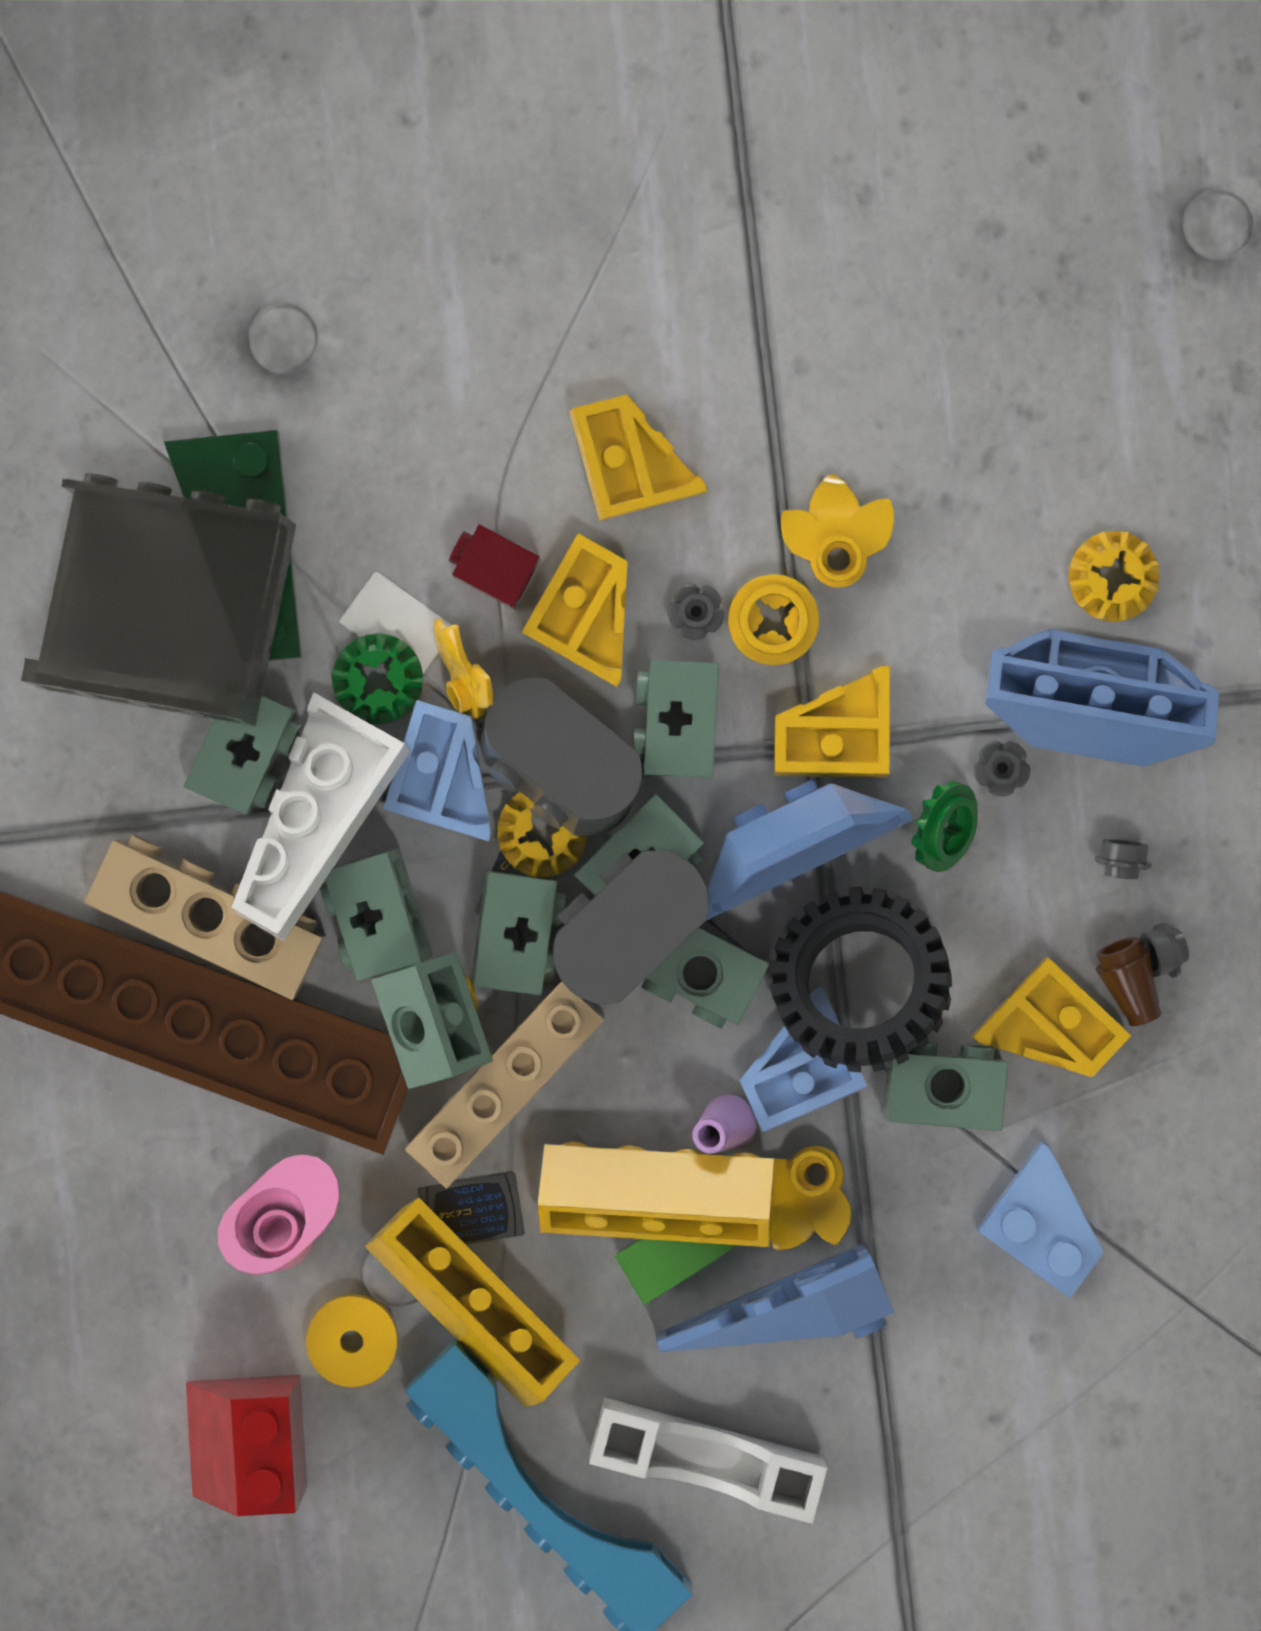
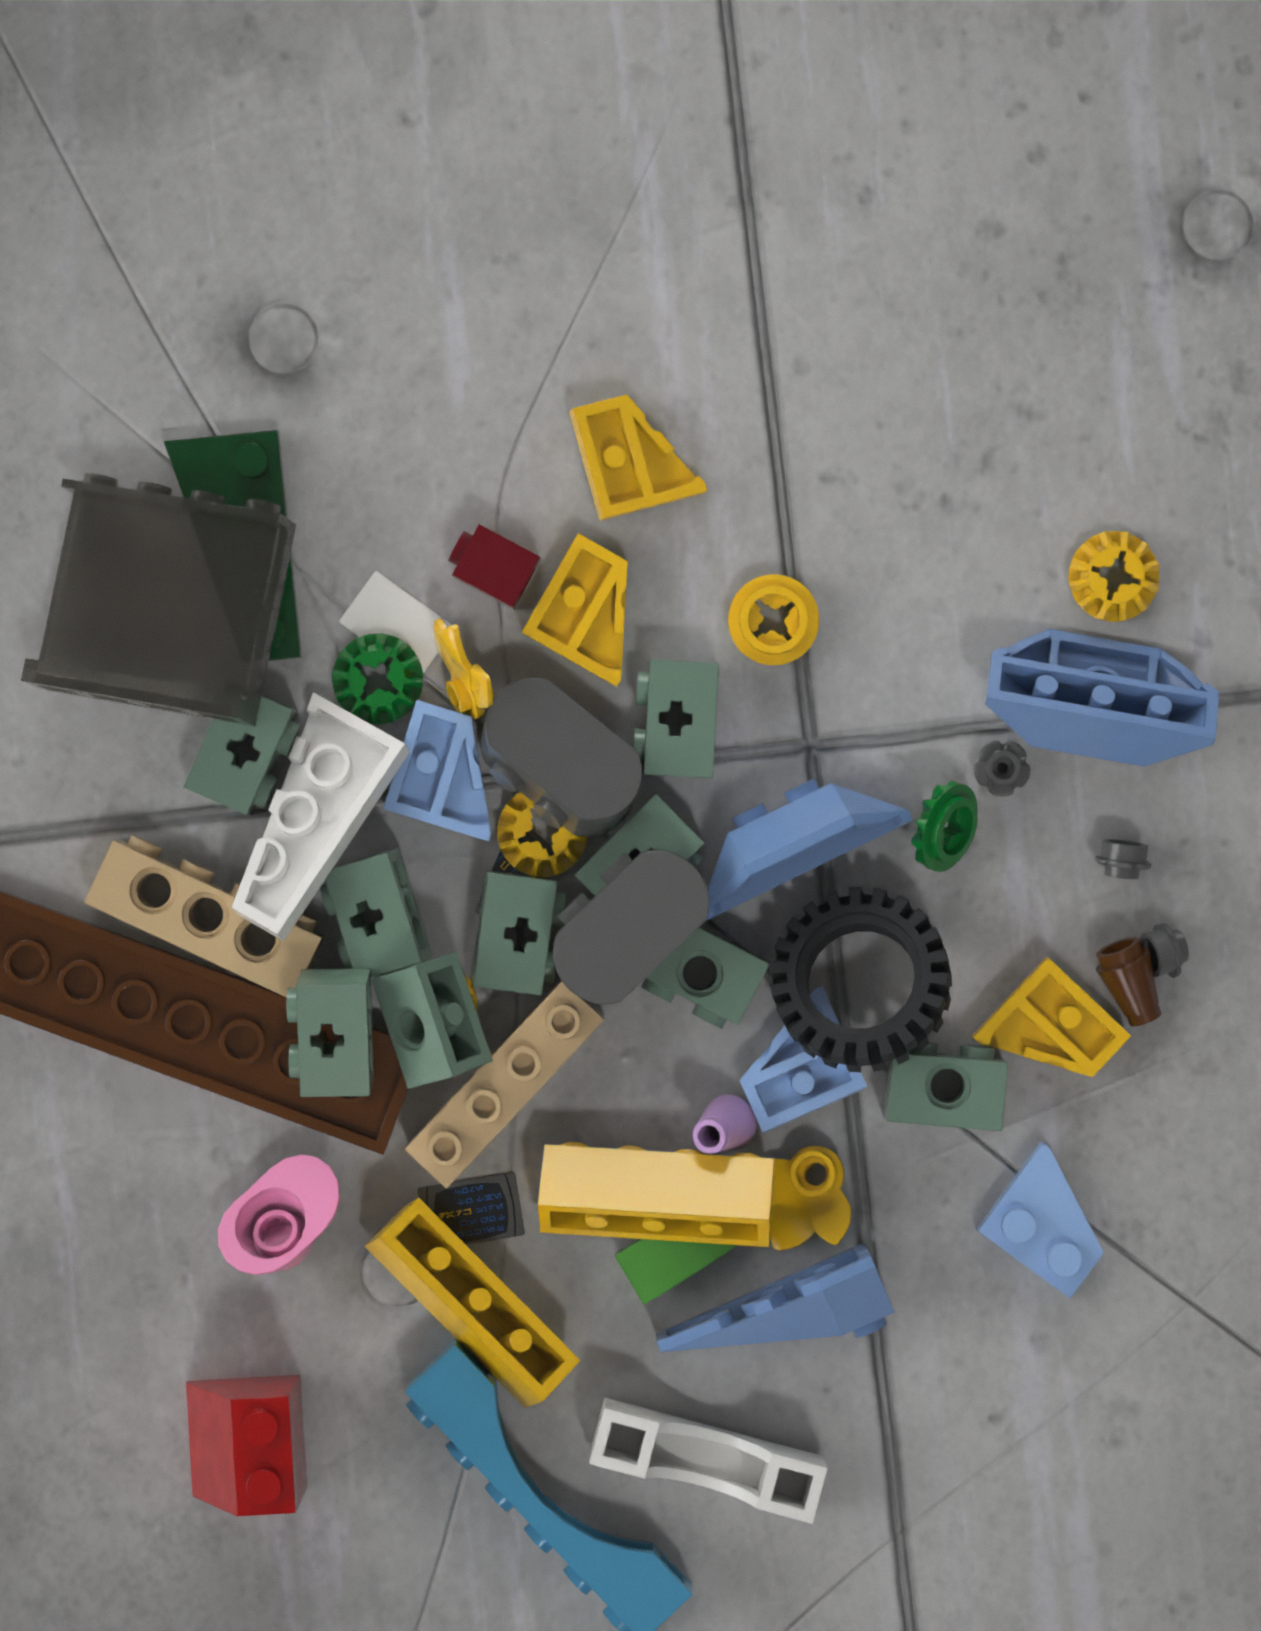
yellow piece [306,1293,399,1387] -> none
dark grey plate [668,584,724,640] -> none
yellow wing [774,666,890,778] -> none
yellow plate [781,474,894,588] -> none
none -> sand green brick [286,968,374,1097]

